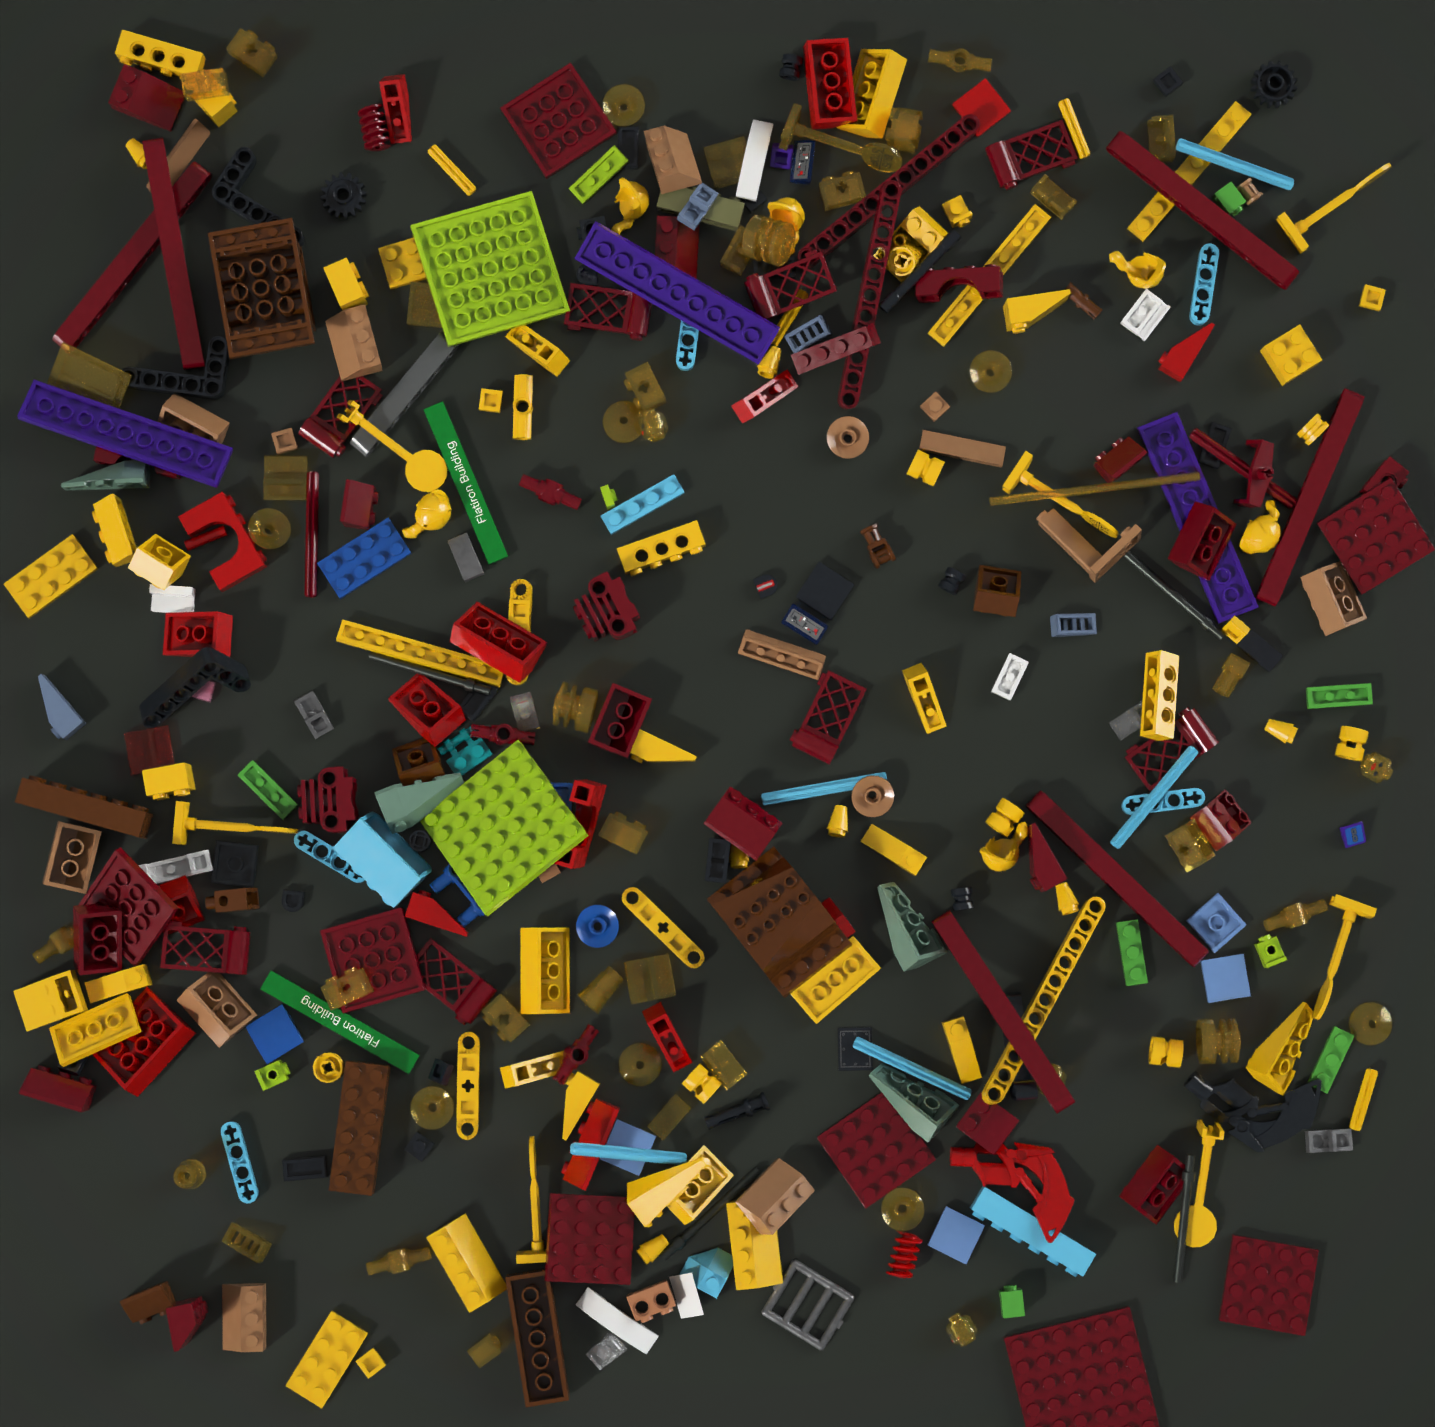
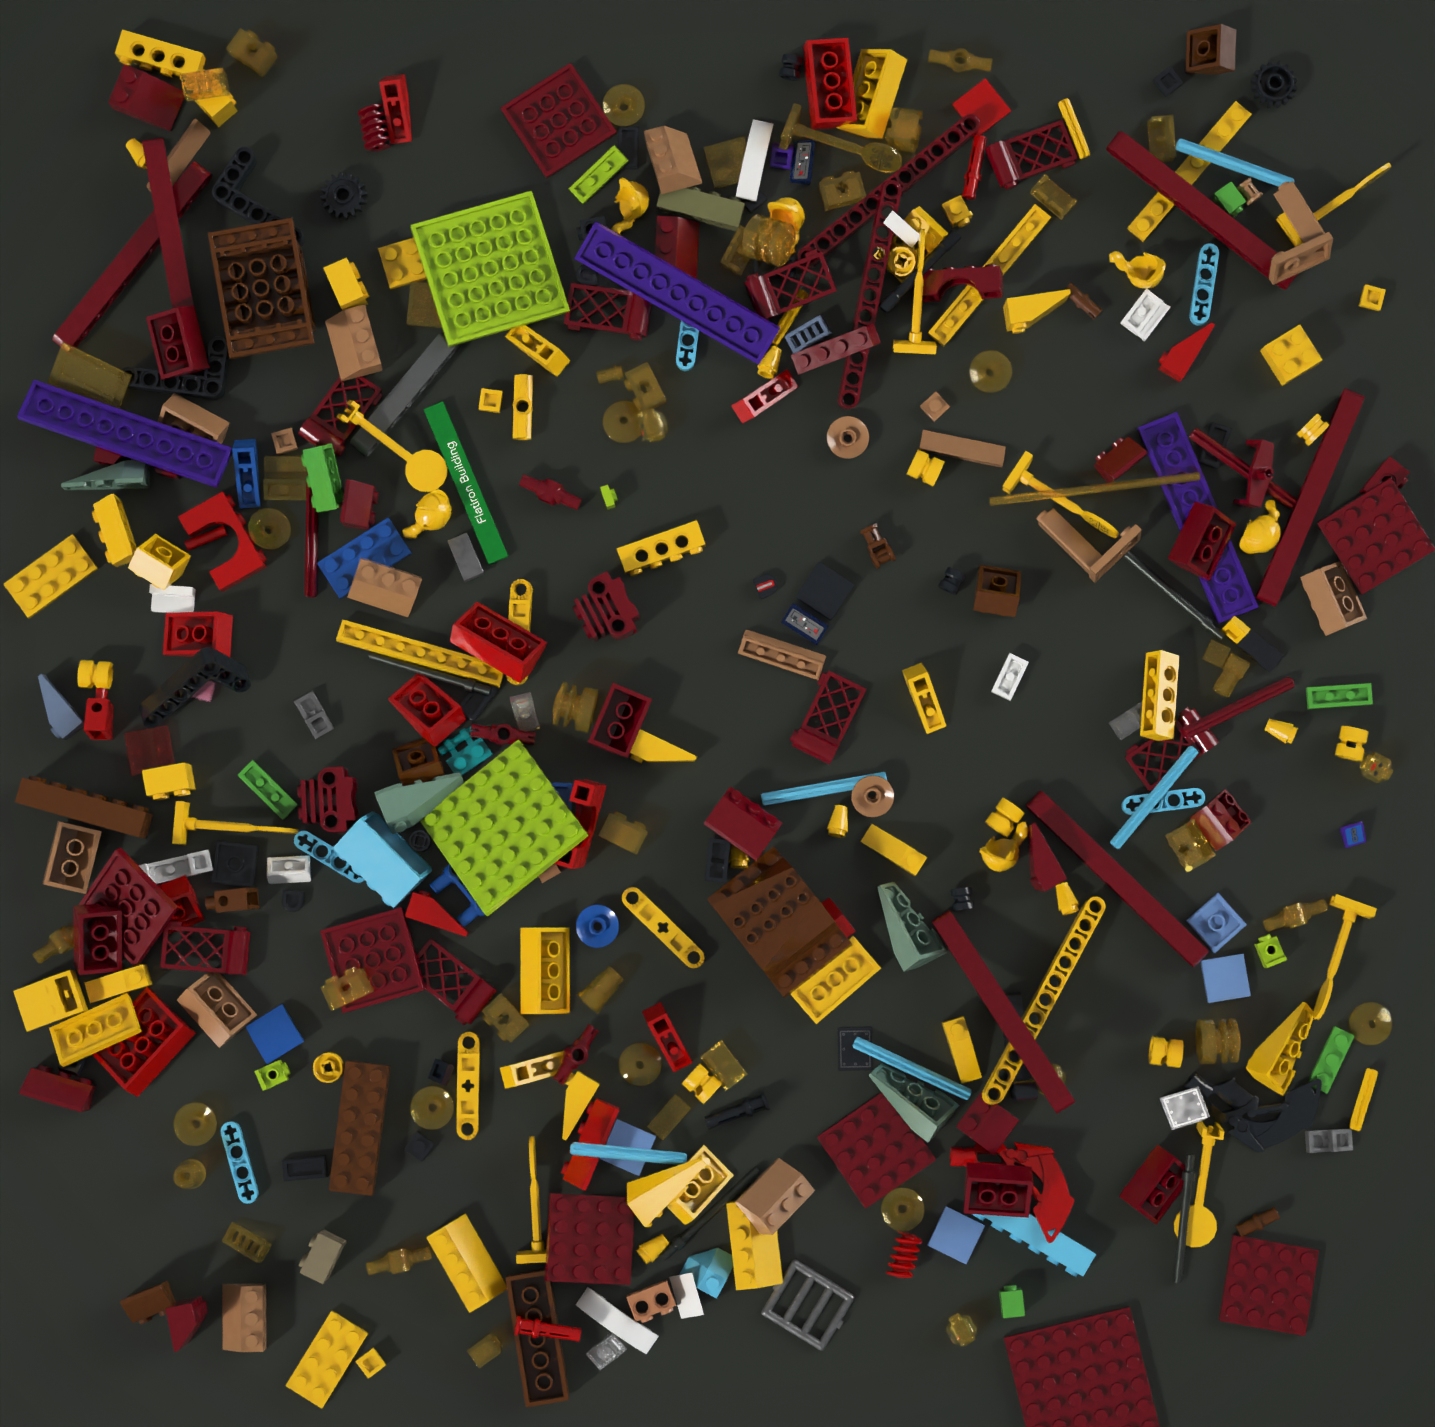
green tile [260,970,420,1074] -> none
yellow axle [428,144,476,196] -> none
medium azure plate [601,474,685,535] -> none
clear yellow slope [624,954,676,1004] -> none
sand blue slope [677,183,719,230] -> none
sand blue slope [1050,613,1097,637] -> none
bright green plate [1116,919,1148,986] -> none
none -> yellow wheel [78,660,113,689]
none -> red torso [84,688,114,740]
none -> dark red slope [146,306,209,380]
none -> clear yellow dish [173,1103,217,1146]
none -> blue slope [232,439,261,509]
none -> white slope [267,855,311,884]
none -> dark tan brick [299,1230,347,1284]
none -> bright green slope [301,443,344,512]
none -> medium nougat slope [347,557,422,617]
none -> red pin [514,1316,581,1342]
none -> clear yellow pin [596,364,624,384]
none -> white sticker [883,211,919,248]
none -> yellow piece [893,229,937,354]
none -> red pin [962,135,987,200]
none -> dark red slope [964,1163,1033,1218]
none -> sticker [1160,1086,1211,1130]
none -> dark red axle [1182,677,1295,738]
none -> reddish brown slope [1185,24,1236,74]
none -> clear yellow tile [1202,640,1231,668]
none -> reddish brown pin [1235,1207,1280,1238]
none -> medium nougat piece [1269,181,1333,285]

